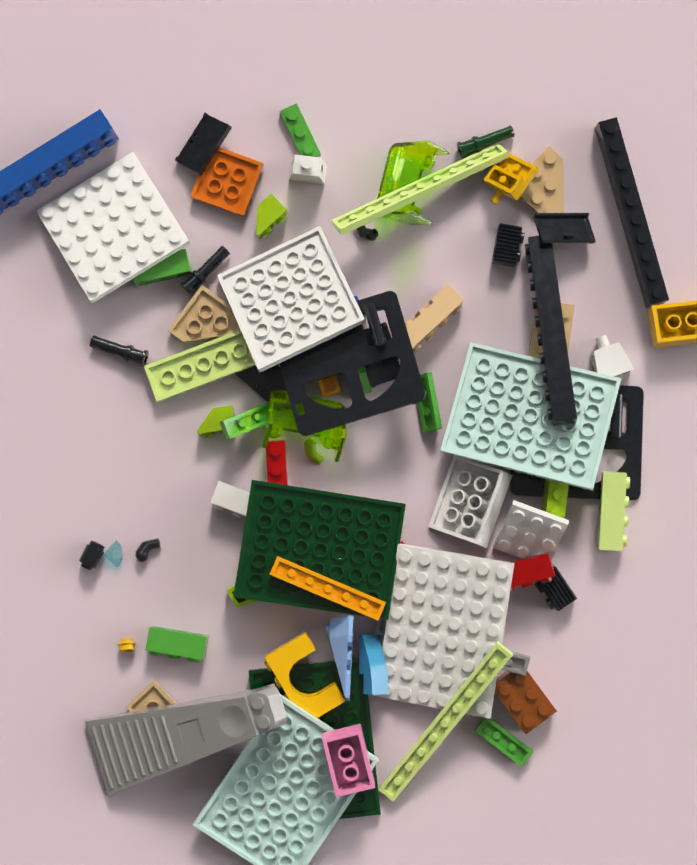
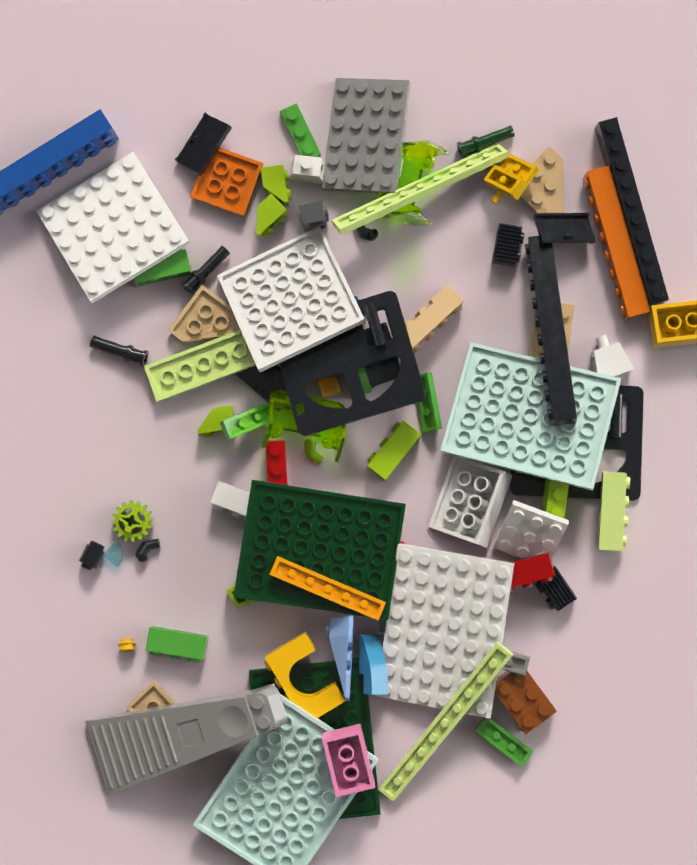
none -> lime gear [111,500,154,542]
none -> lime slope [261,165,292,207]
none -> dark grey brick [299,201,329,232]
none -> light grey plate [322,78,411,194]
none -> lime brick [367,420,421,480]
none -> orange brick [583,165,651,320]

